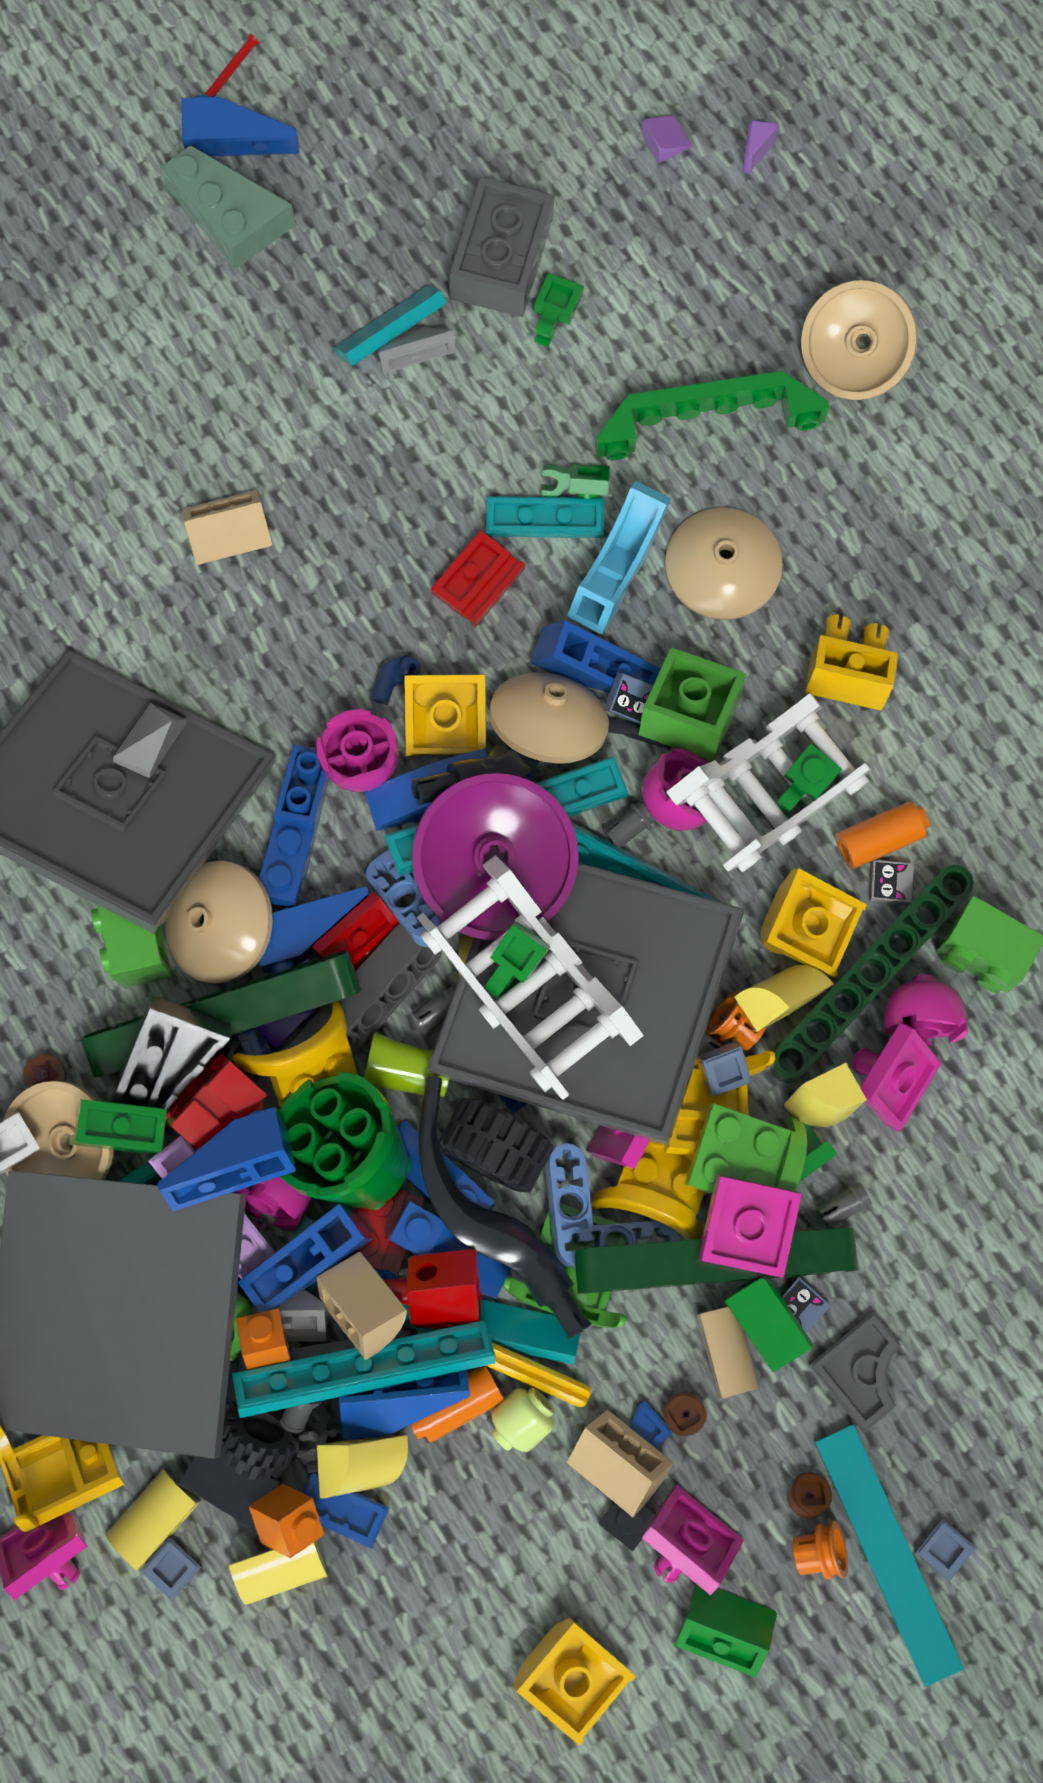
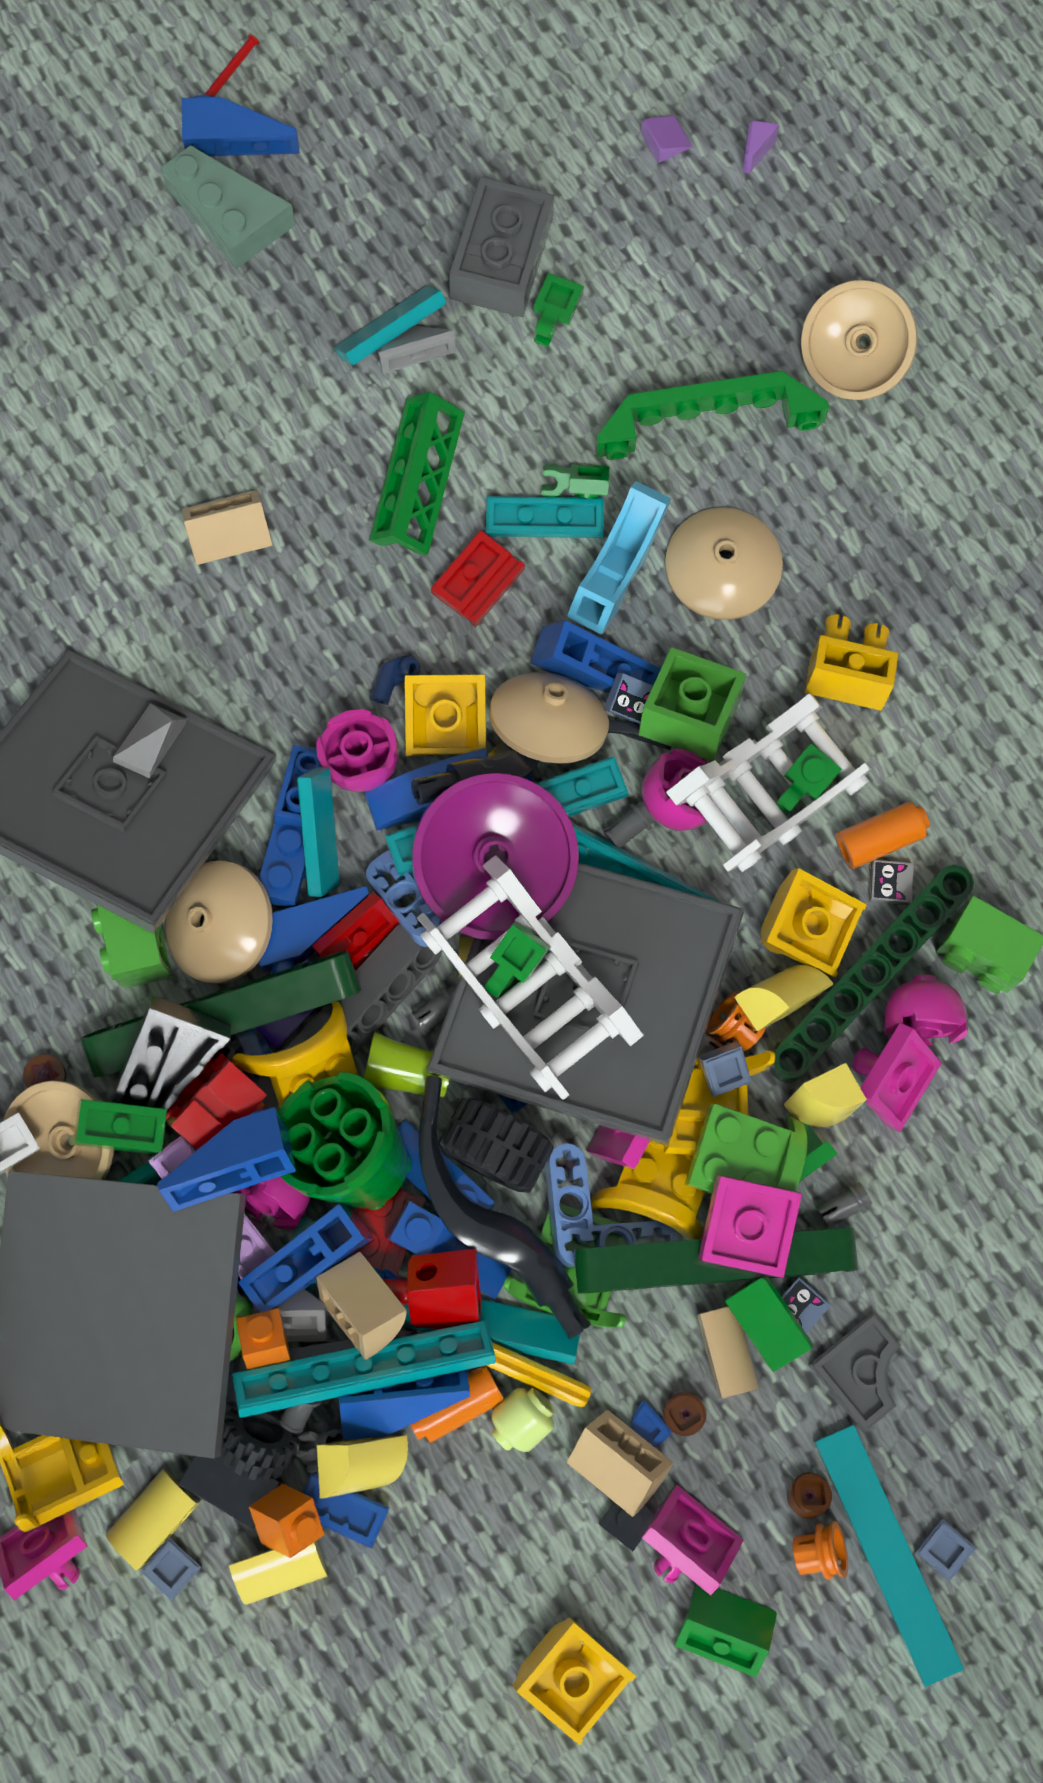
none -> teal tile [297,767,340,897]
none -> green fence [369,392,465,555]

